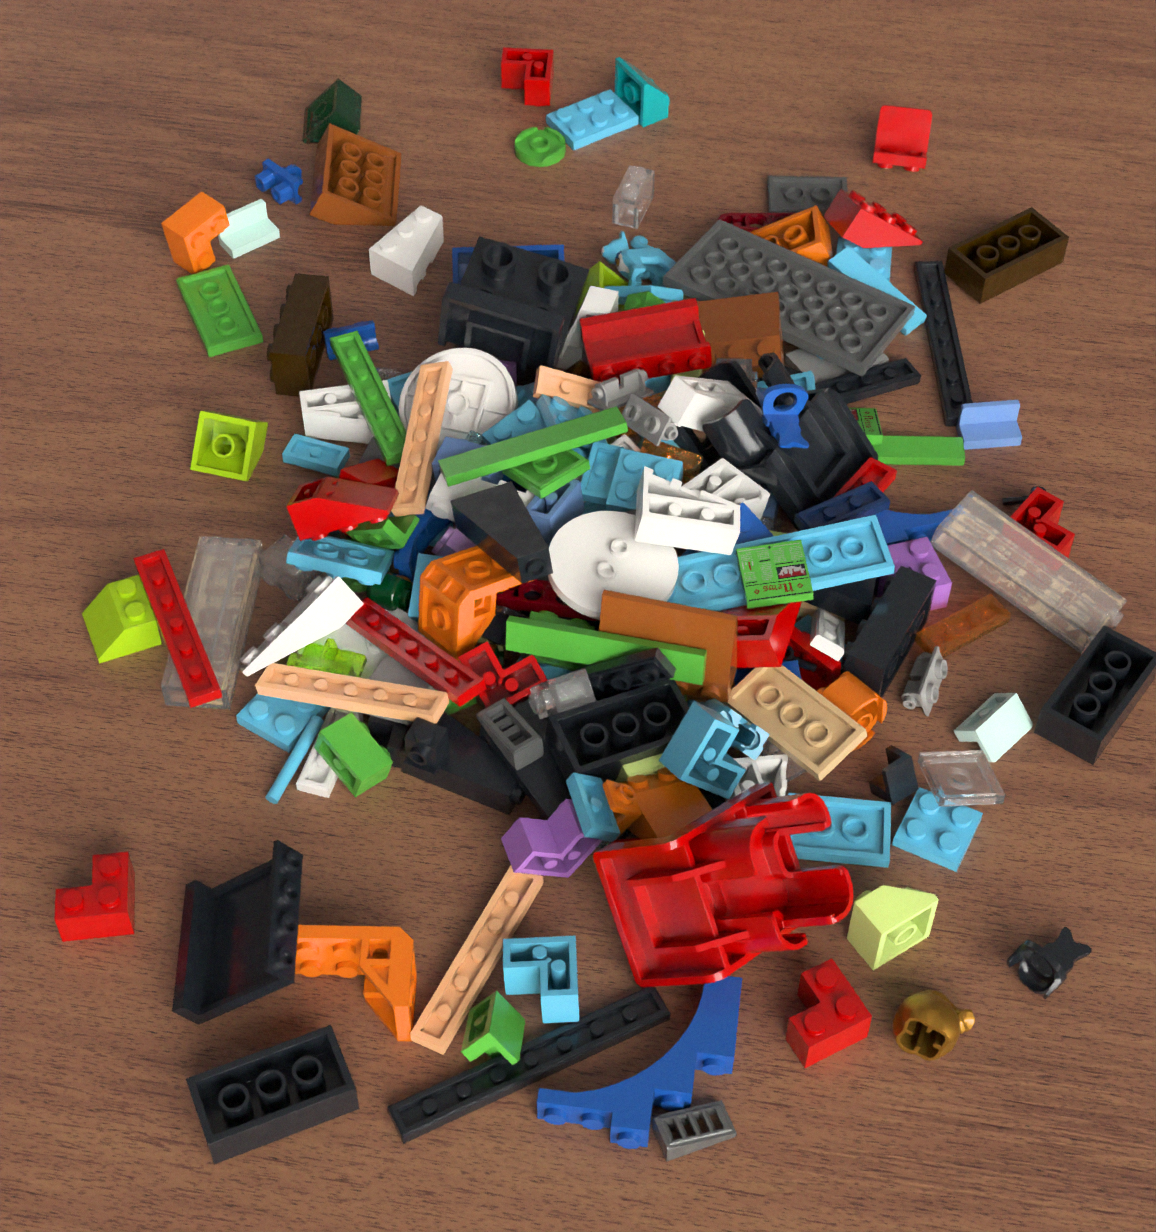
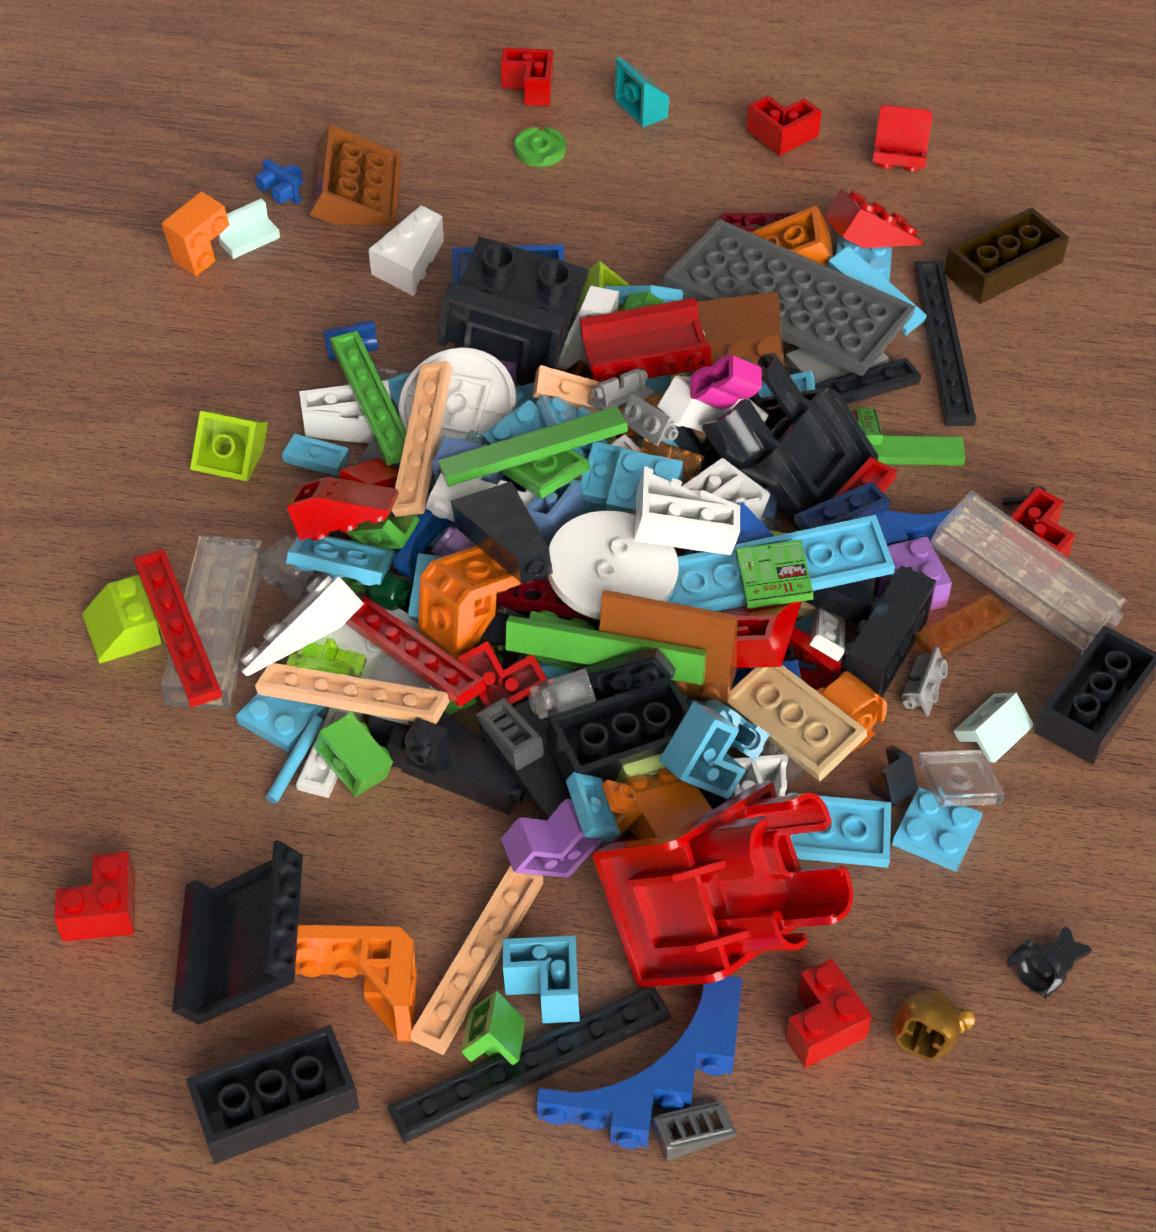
bright green tile [176,265,263,357] -> none
dark brown brick [267,273,334,397] -> none
clear green slope [302,79,362,144] -> none
medium azure plate [546,89,639,151] -> none
medium azure animal [601,231,676,287] -> none
clear brick [612,165,655,229] -> none
blue hair [756,384,809,448] -> none
dark grey tile [767,176,848,216] -> none
yellowish green slope [847,885,939,970] -> none
medium blue panel [956,400,1022,450] -> none
none -> dark pink brick [690,355,762,410]
none -> red brick [746,95,822,156]

